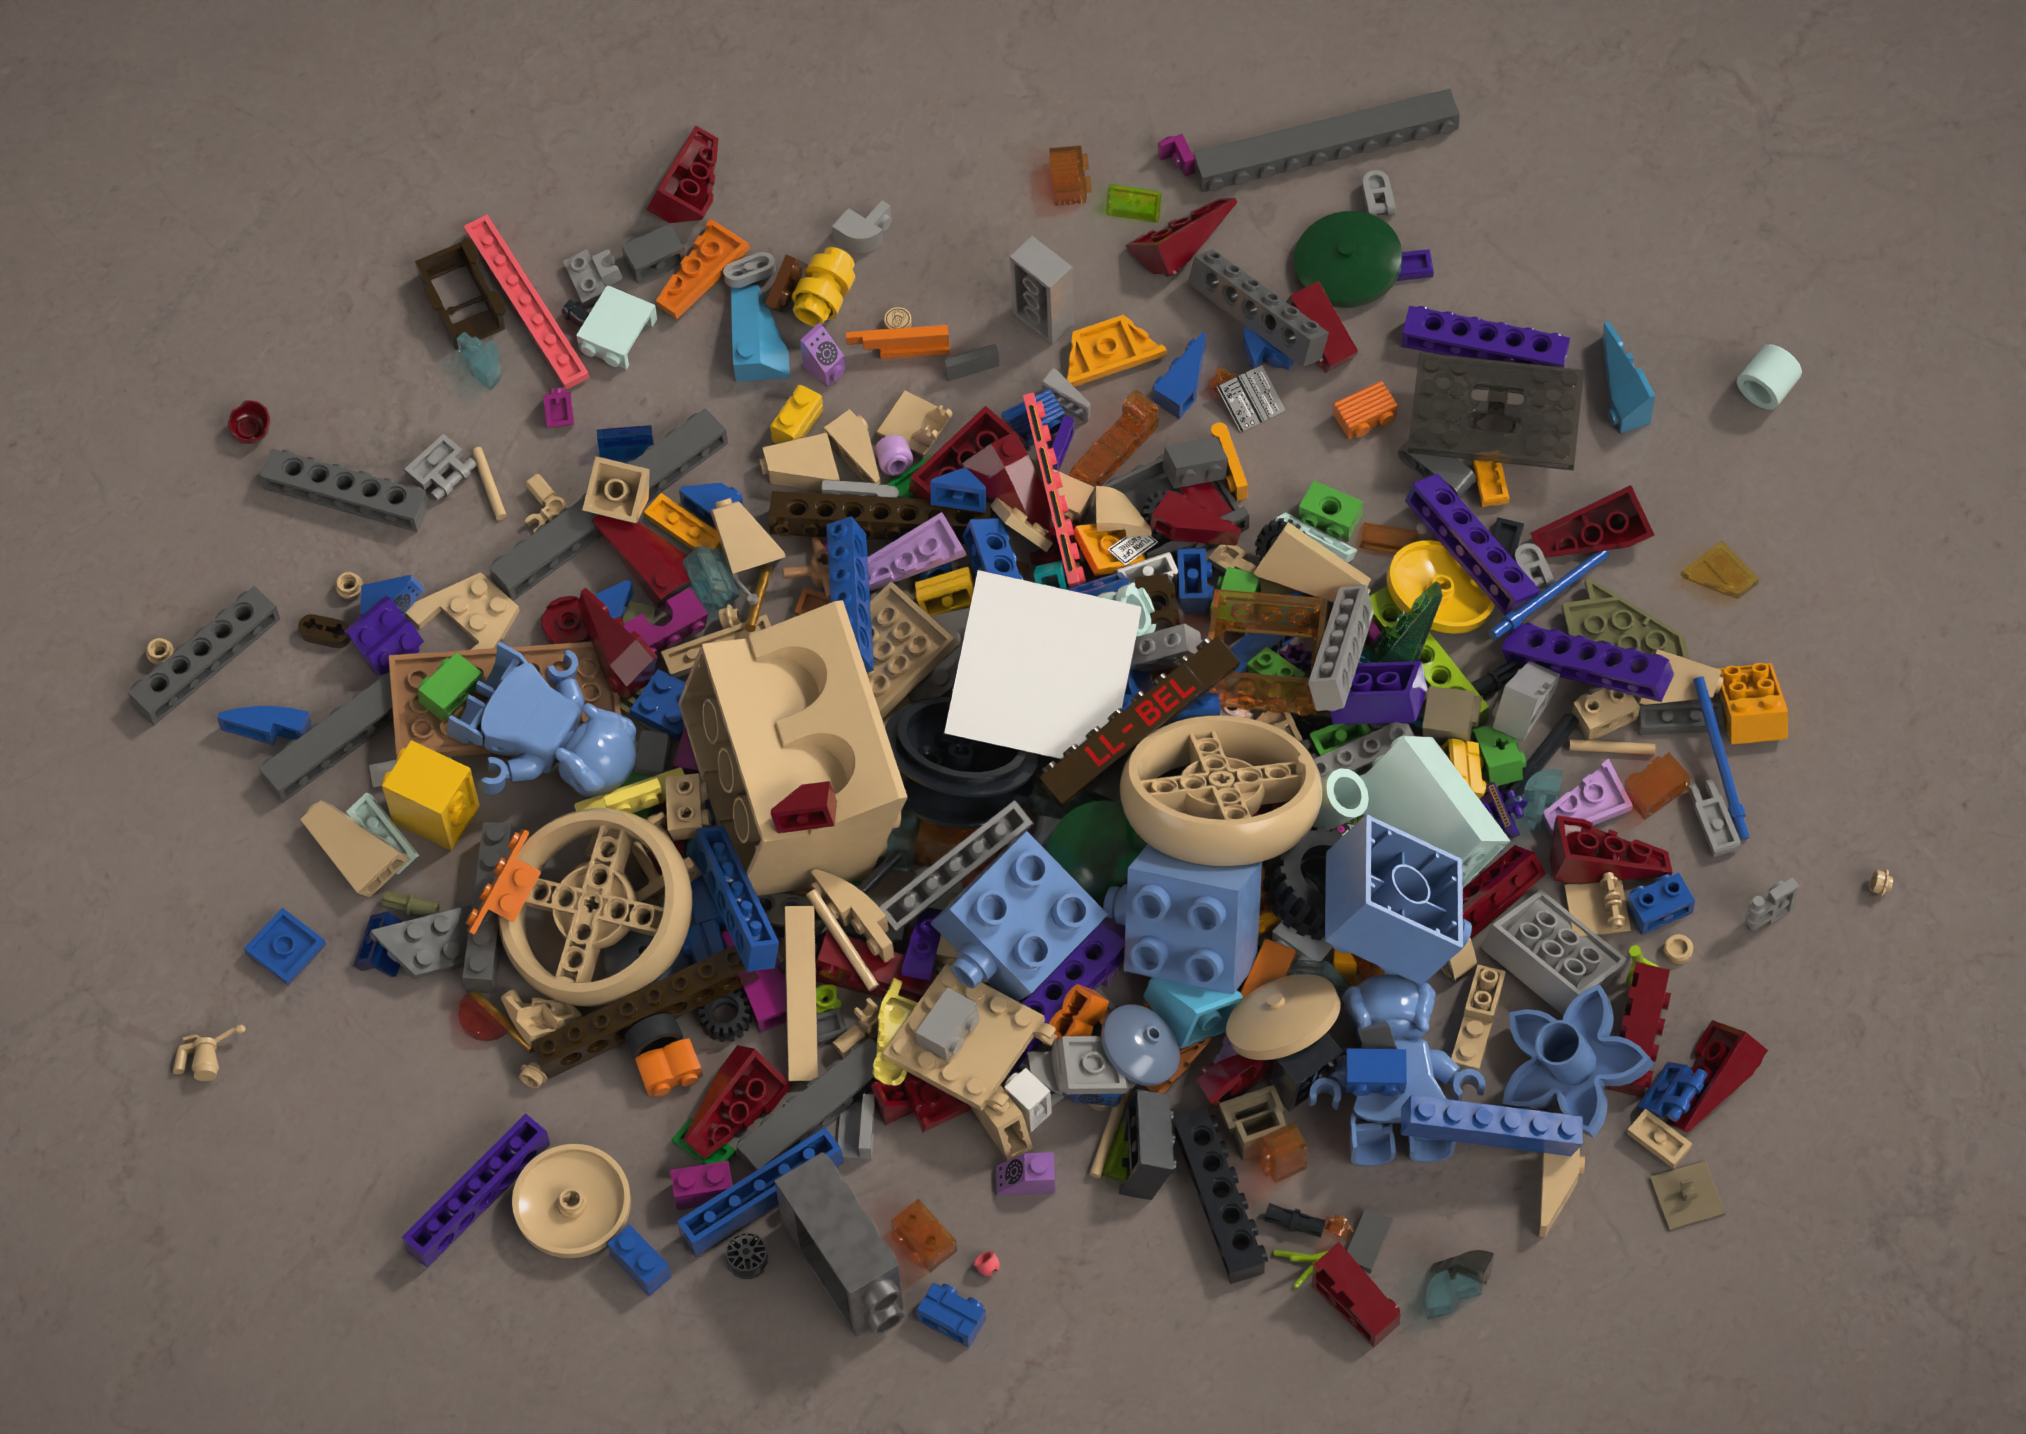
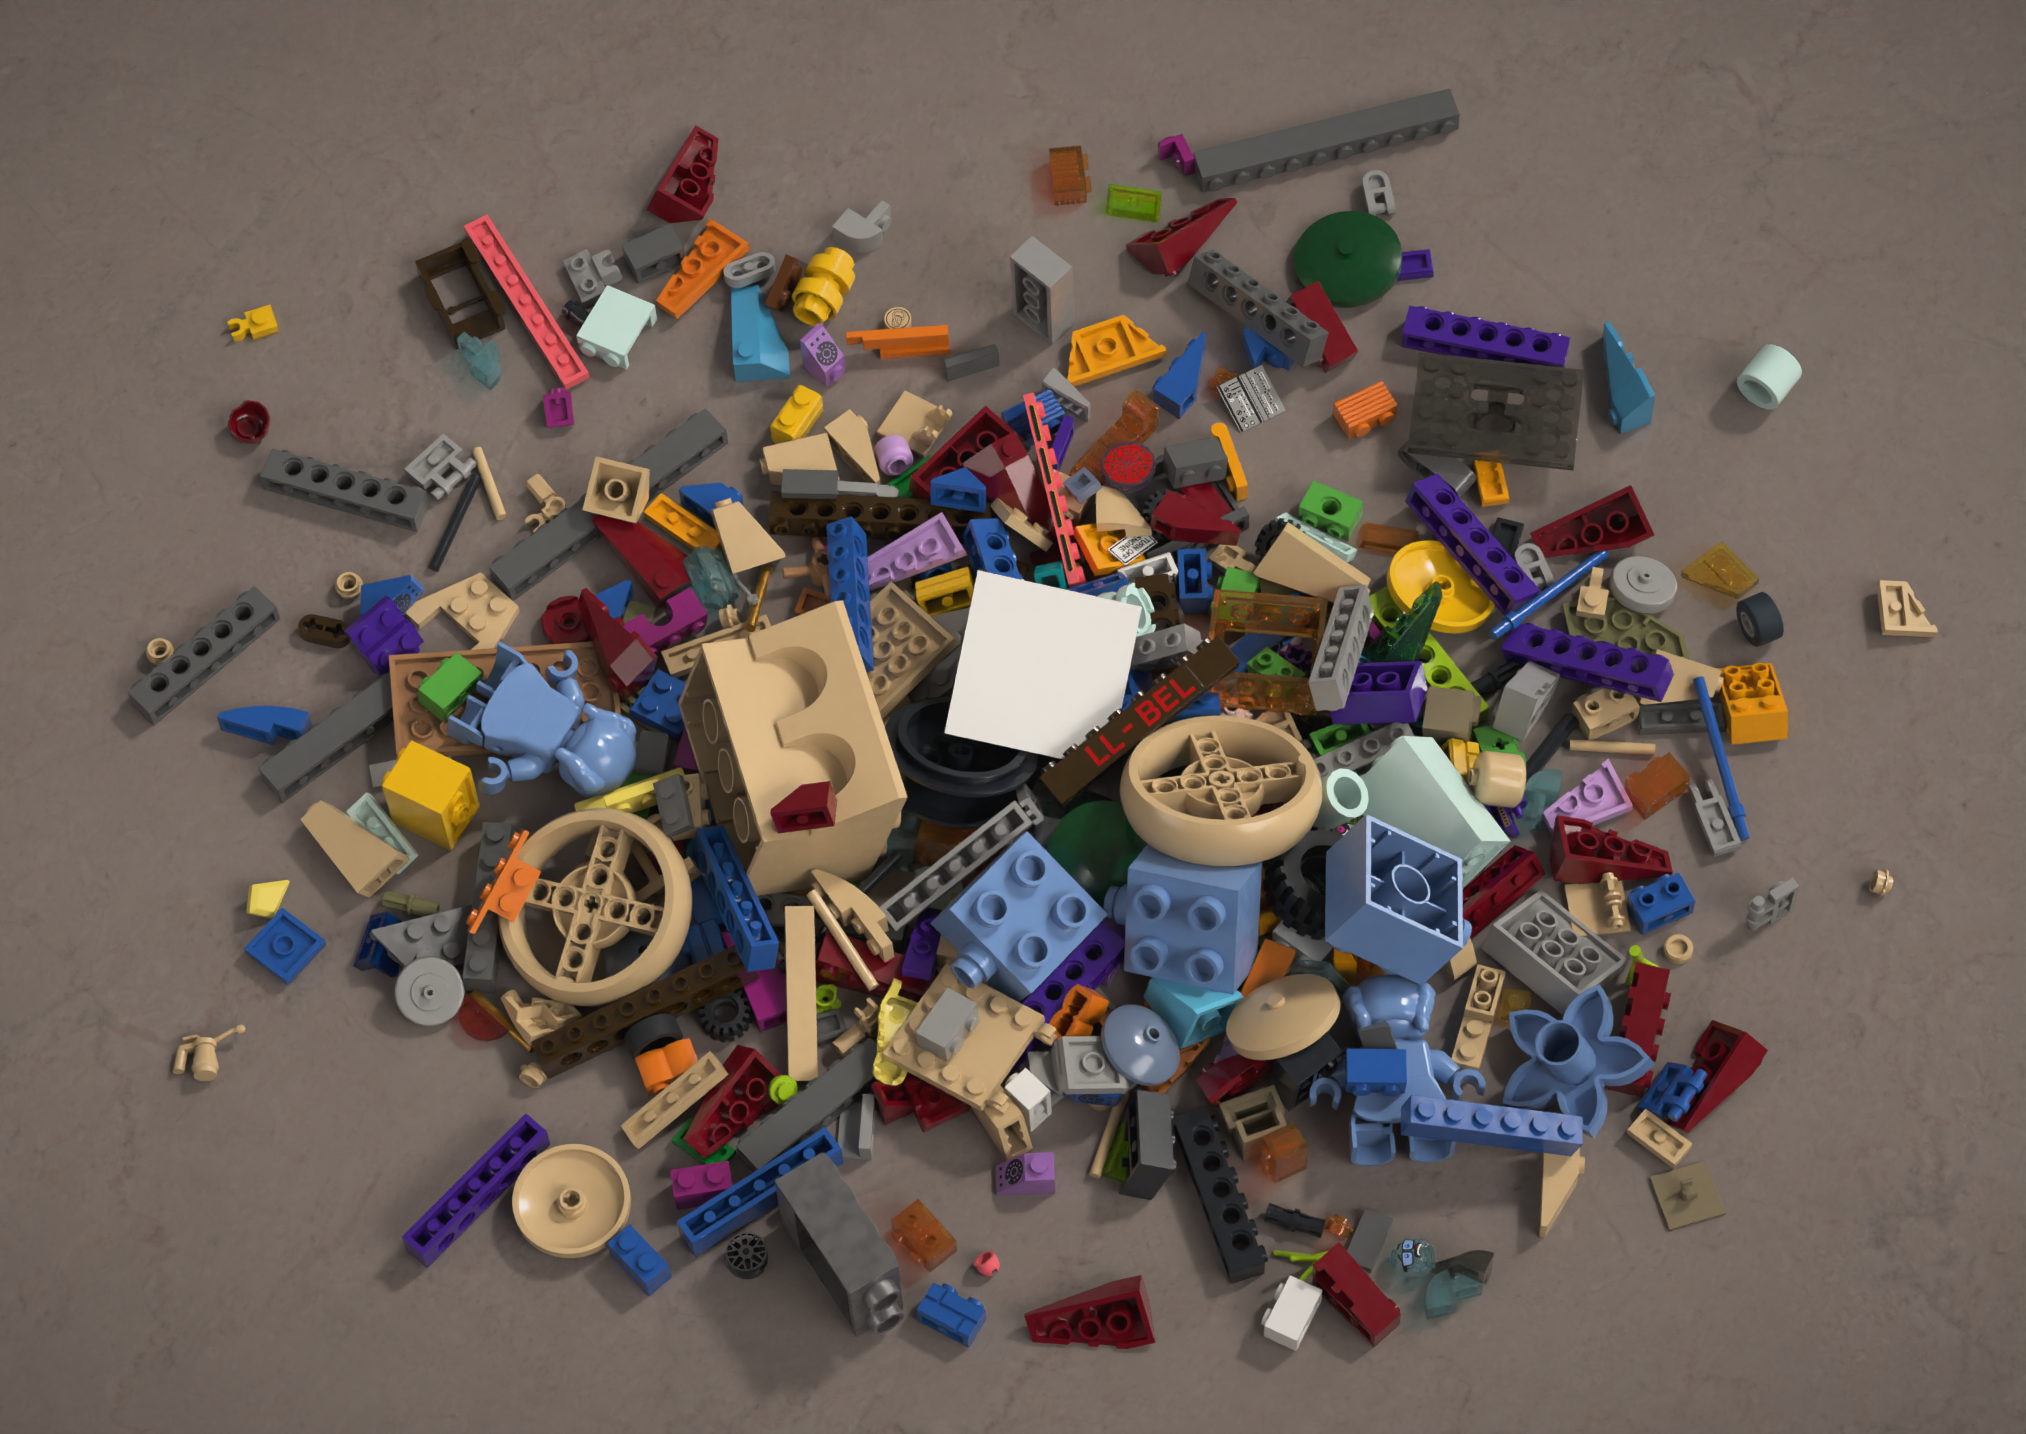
clear blue panel [597,425,654,463] -> none
none -> yellow plate [227,305,279,342]
none -> light yellow piece [246,880,290,919]
none -> light grey wheel [394,956,464,1026]
none -> black bar [429,474,481,572]
none -> tan plate [621,1051,729,1149]
none -> dark grey plate [653,774,694,838]
none -> lime plate [769,1075,798,1104]
none -> dark grey tile [781,469,839,499]
none -> light grey tile [1015,784,1044,826]
none -> dark red wedge [1024,1275,1156,1349]
none -> sand blue plate [1063,467,1102,504]
none -> tile [1101,441,1156,492]
none -> white brick [1261,1276,1322,1351]
none -> clear light blue head [1391,1238,1437,1278]
none -> tan head [1468,751,1526,808]
none -> clear yellow plate [1500,989,1532,1021]
none -> tan plate [1576,567,1609,620]
none -> light grey wheel [1609,556,1677,613]
none -> black wheel [1736,592,1784,647]
none -> tan wing [1876,580,1938,637]

